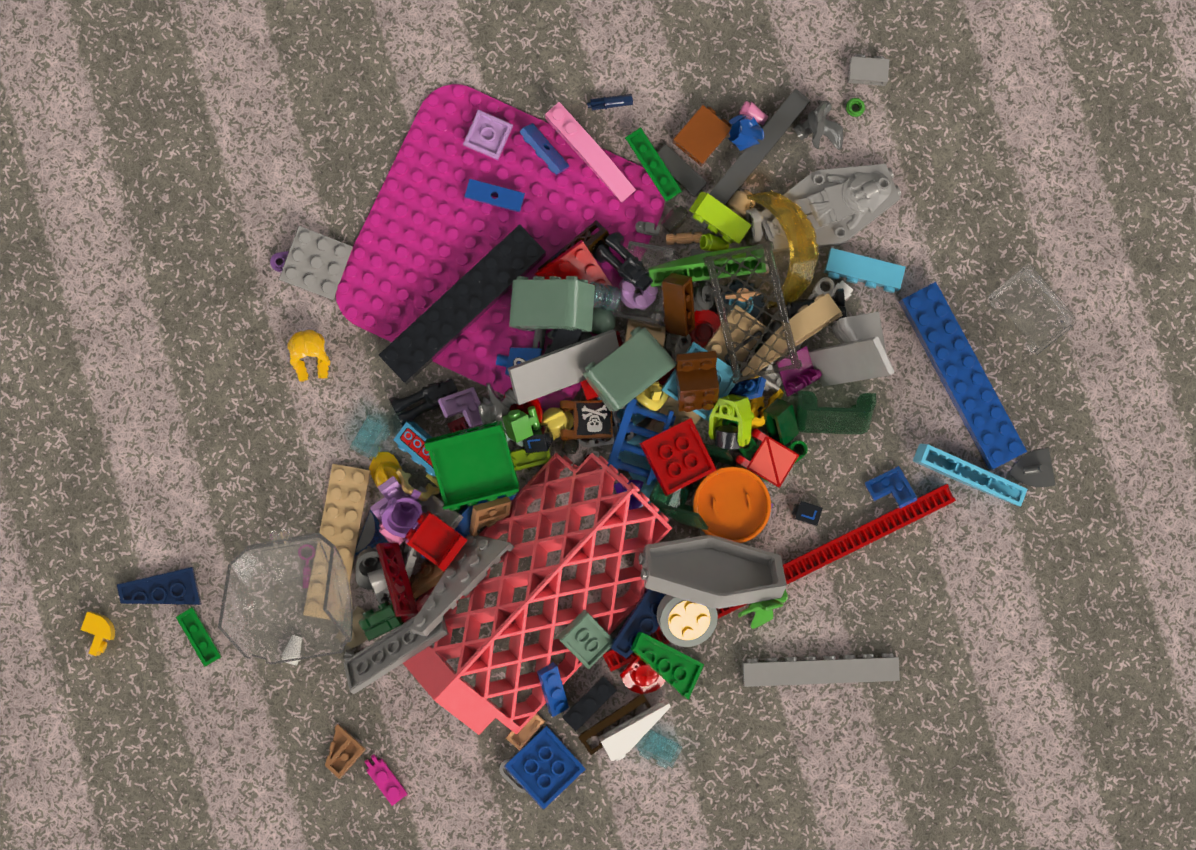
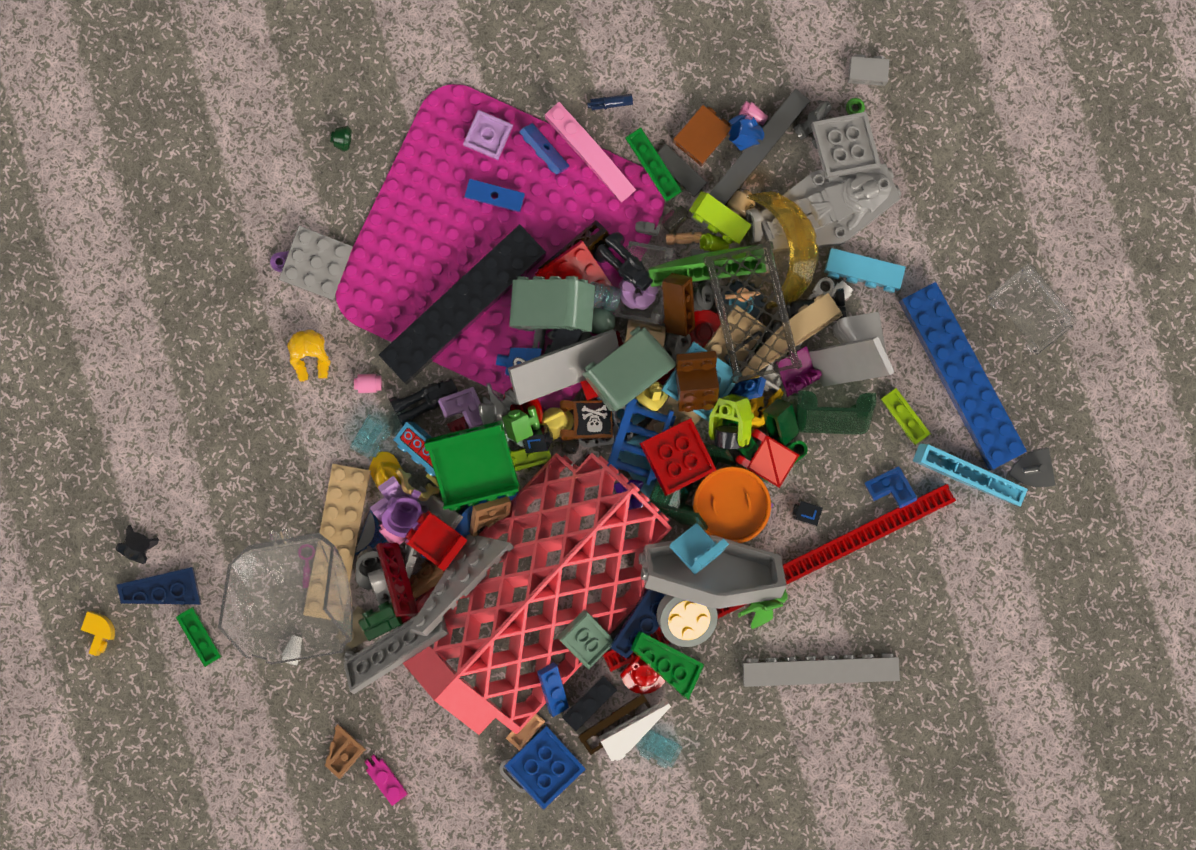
none -> black piece [115,525,159,564]
none -> dark green cone [330,126,352,152]
none -> bright pink brick [354,374,382,393]
none -> medium azure bracket [669,523,729,575]
none -> light grey plate [811,112,881,179]
none -> lime plate [880,388,931,446]

